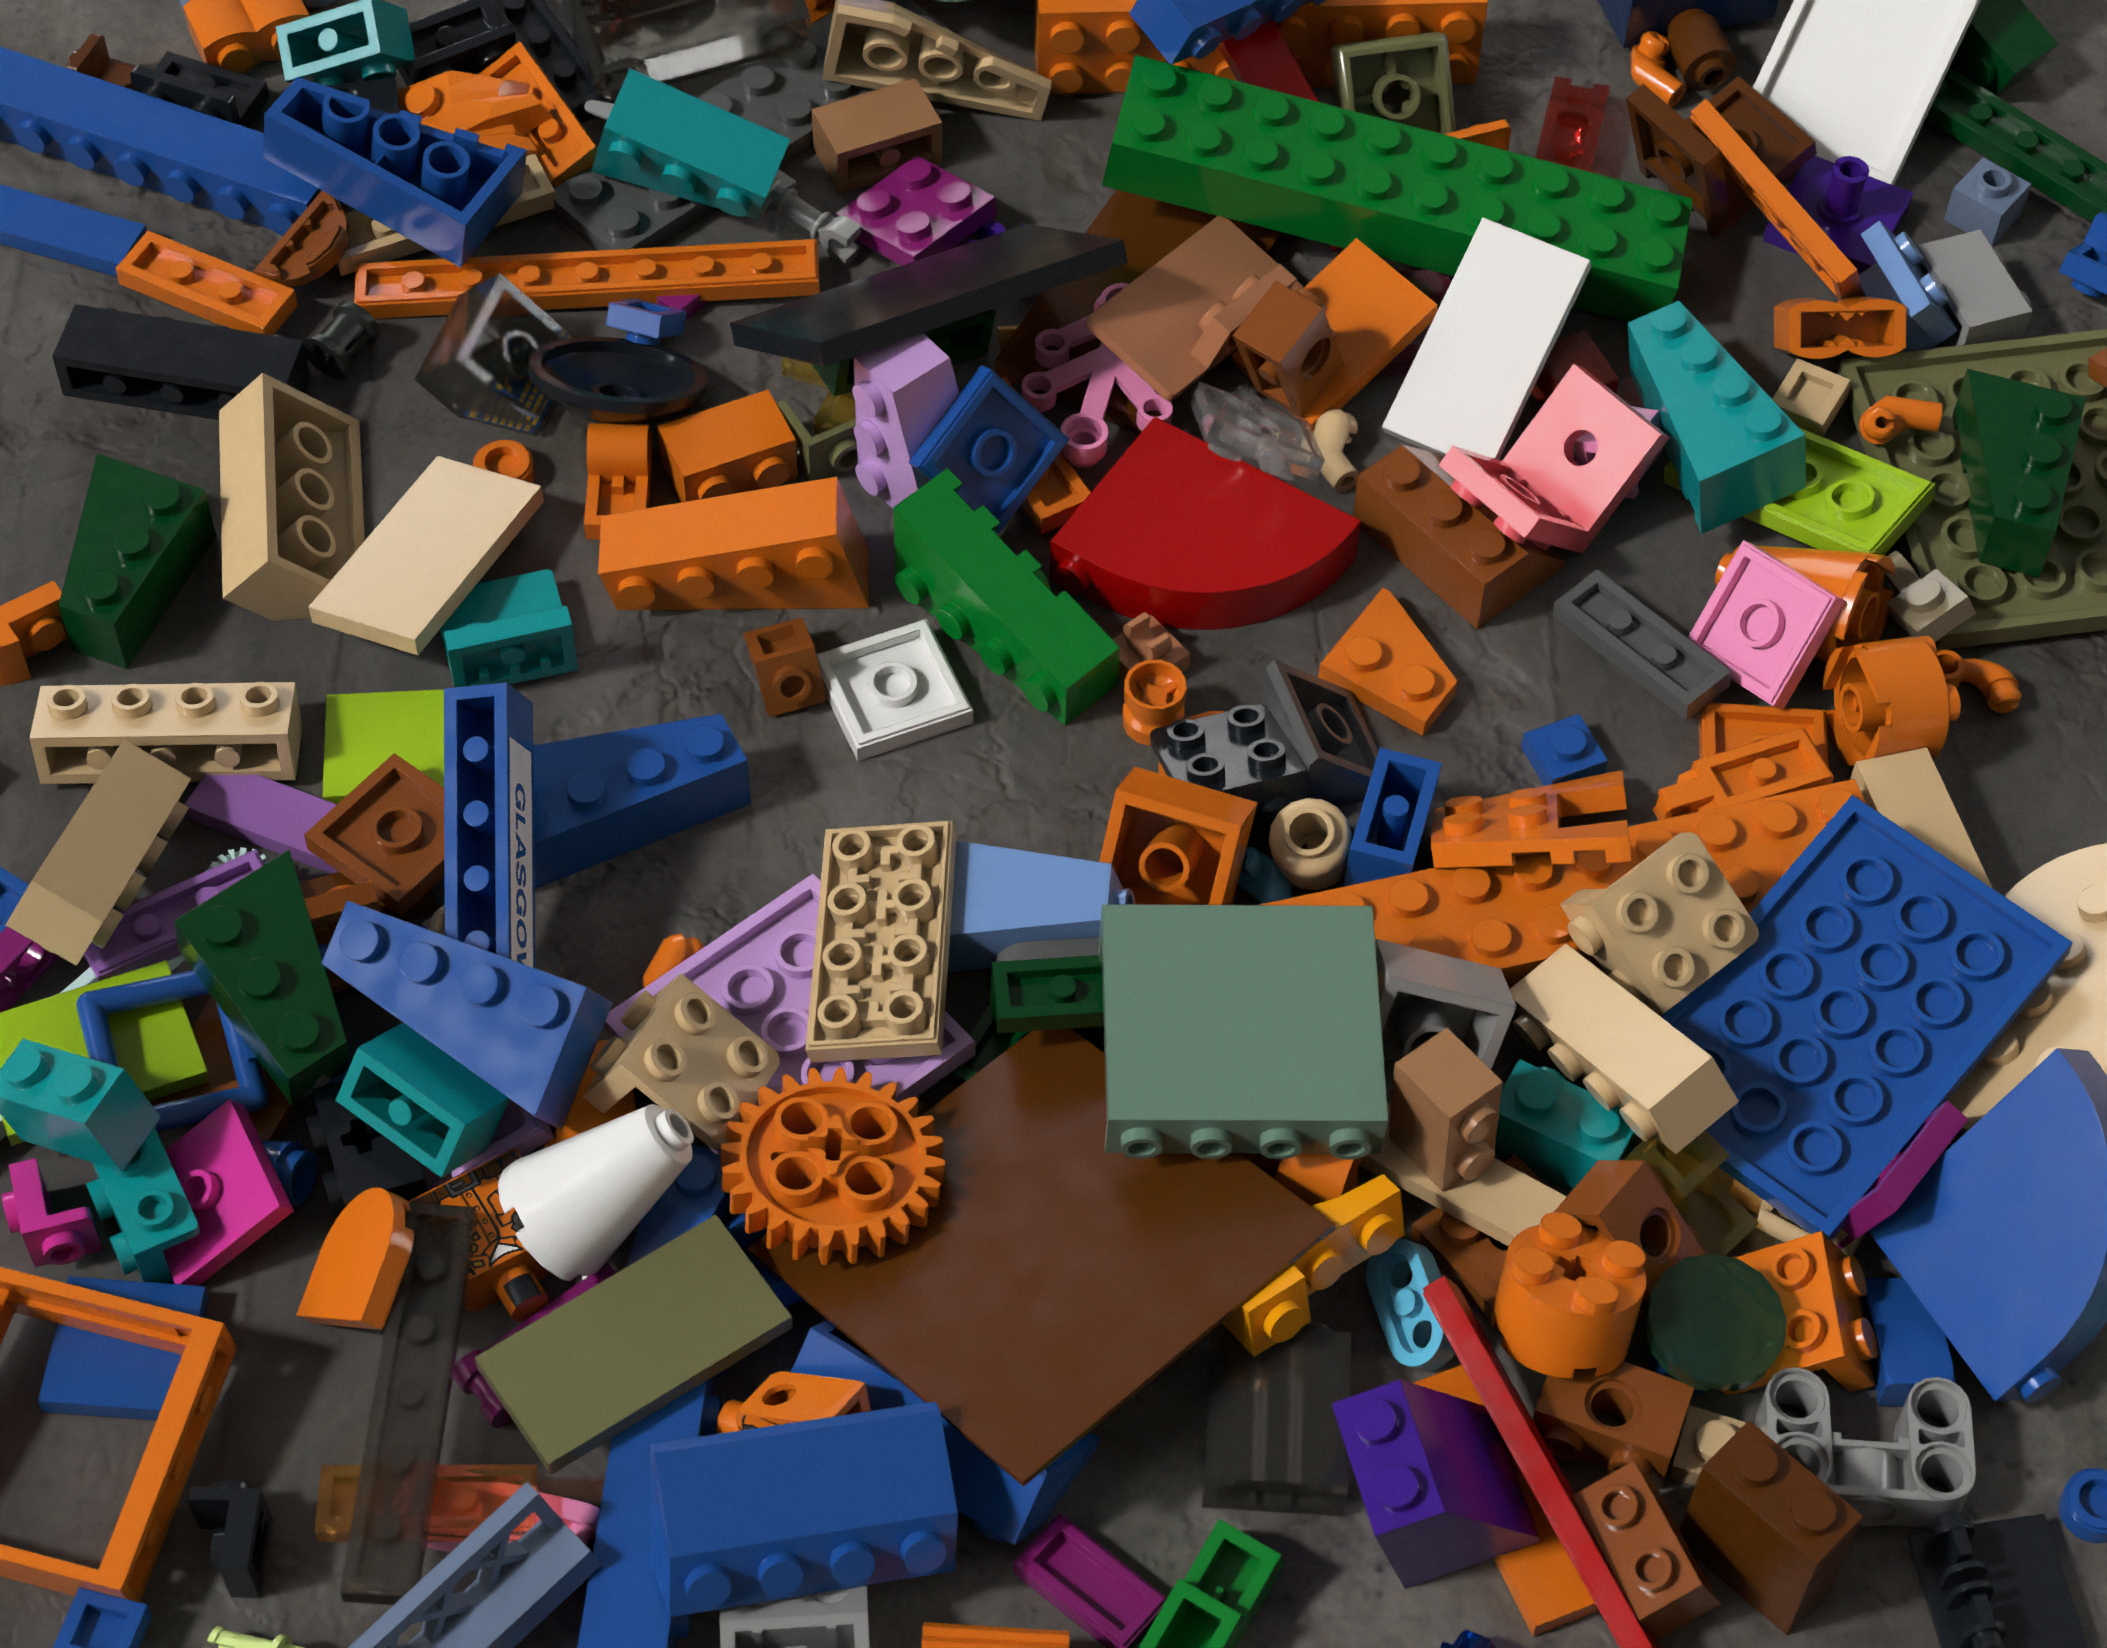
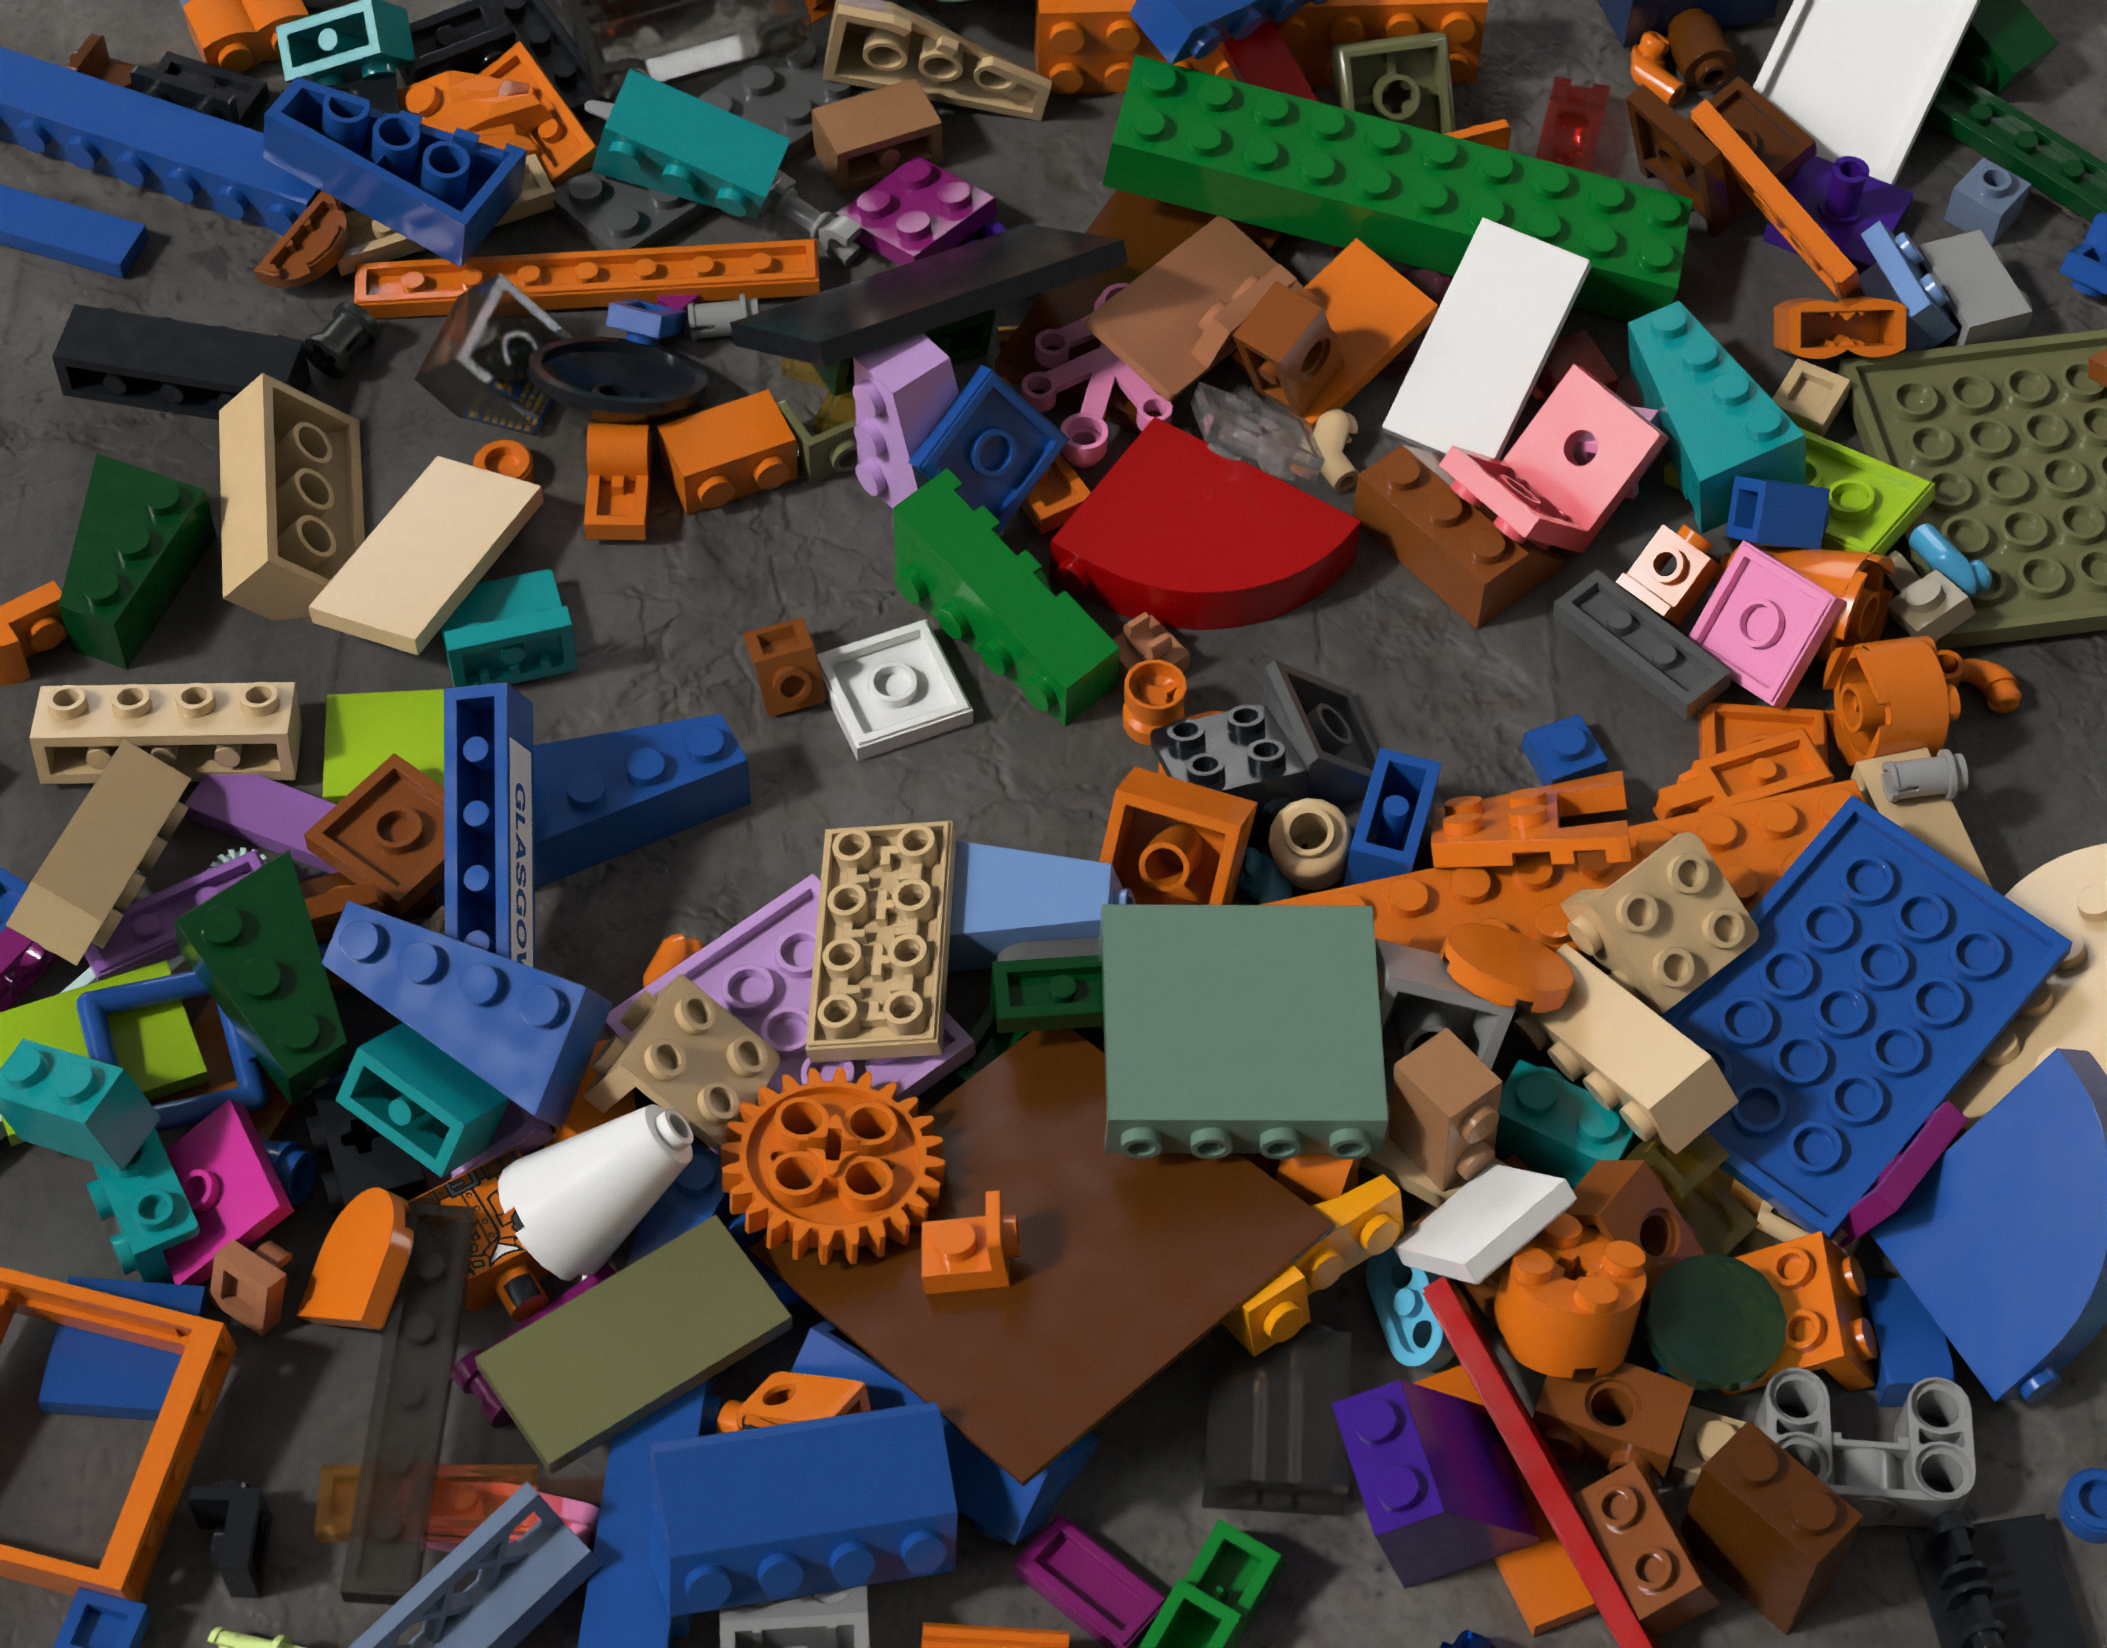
dark pink bracket [2,1158,102,1267] -> none
orange plate [115,231,298,335] -> none
orange wedge [598,477,869,610] -> none
orange wing [1318,588,1458,736] -> none
orange arm [1859,396,1942,444] -> none
dark green wedge [1952,369,2086,577] -> none
none -> nougat tile [209,1239,292,1336]
none -> light grey pin [687,293,759,341]
none -> orange bracket [922,1190,1021,1295]
none -> white tile [1392,1163,1577,1285]
none -> orange tile [1440,923,1575,1013]
none -> brick [1616,524,1722,626]
none -> blue brick [1726,476,1830,549]
none -> light grey pin [1881,749,1969,802]
none -> dark azure arm [1909,523,1992,599]

